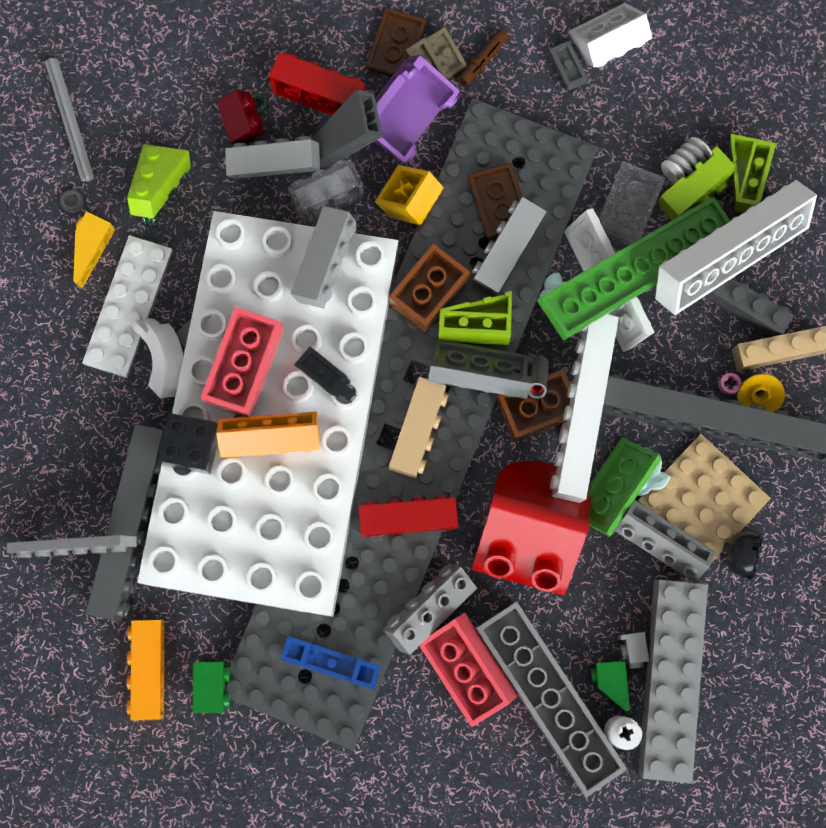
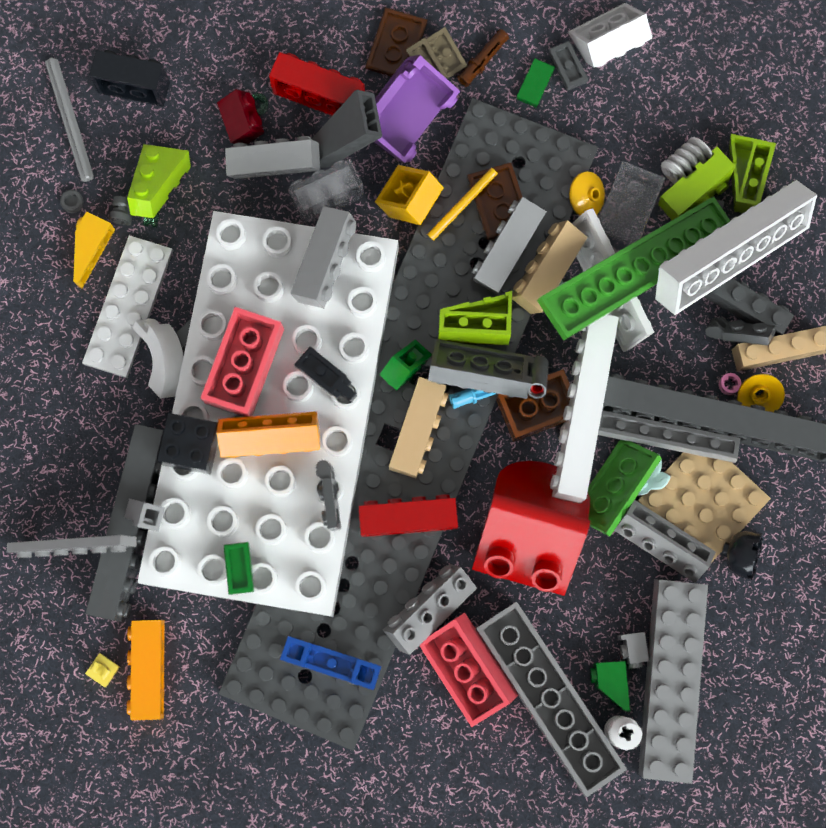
green slope [193,662,230,713] -> none
dark orange brick [389,244,470,332] -> none
none -> light yellow tile [85,653,120,687]
none -> black brick [89,50,170,107]
none -> dark grey wheel [108,196,133,226]
none -> light grey brick [124,498,165,532]
none -> green tile [224,542,254,595]
none -> dark grey hinge [316,460,341,531]
none -> green slope [379,339,432,390]
none -> yellow bar [427,168,498,241]
none -> medium azure axle [449,388,496,409]
none -> tan brick [512,220,588,314]
none -> green tile [516,58,555,108]
none -> yellow dish [569,172,605,216]
none -> light grey plate [598,410,740,463]
none -> dark grey hinge [705,317,775,345]

